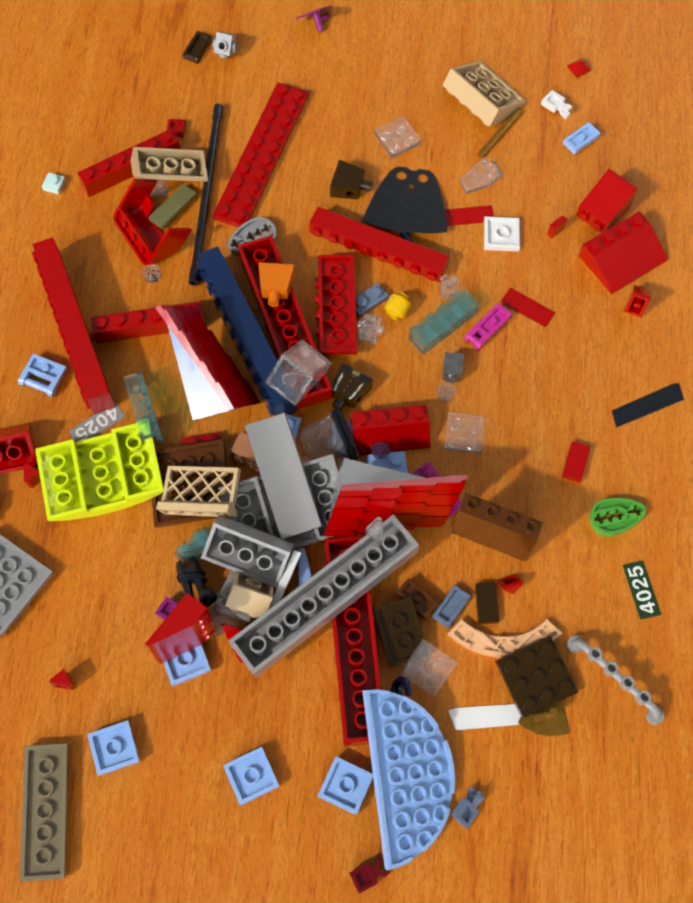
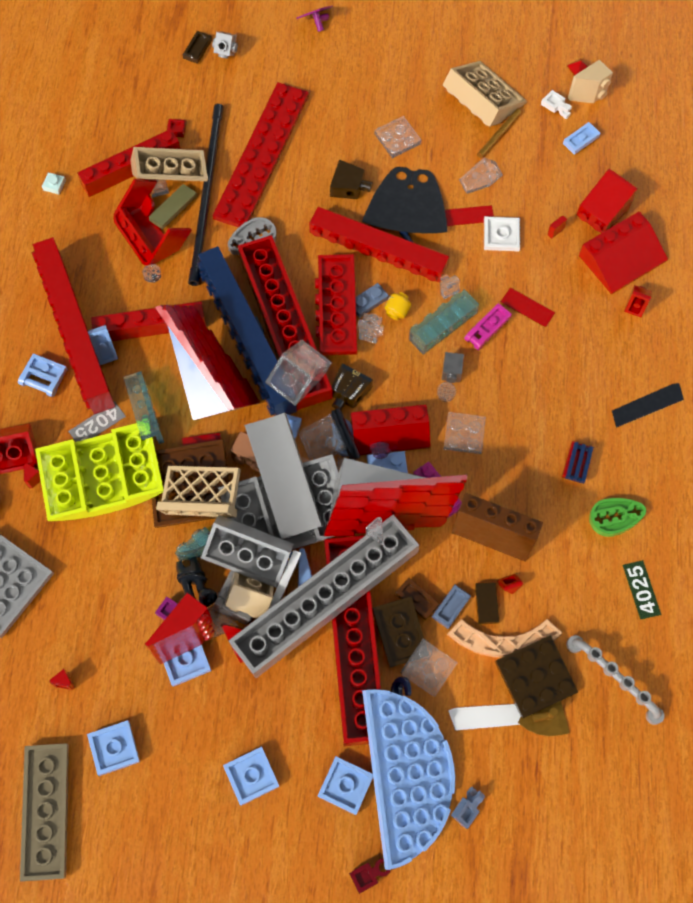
orange torso [259,262,295,307] -> none
none -> light blue plate [88,325,118,365]
none -> dark blue tile [565,442,594,484]
none -> tan slope [568,60,613,103]

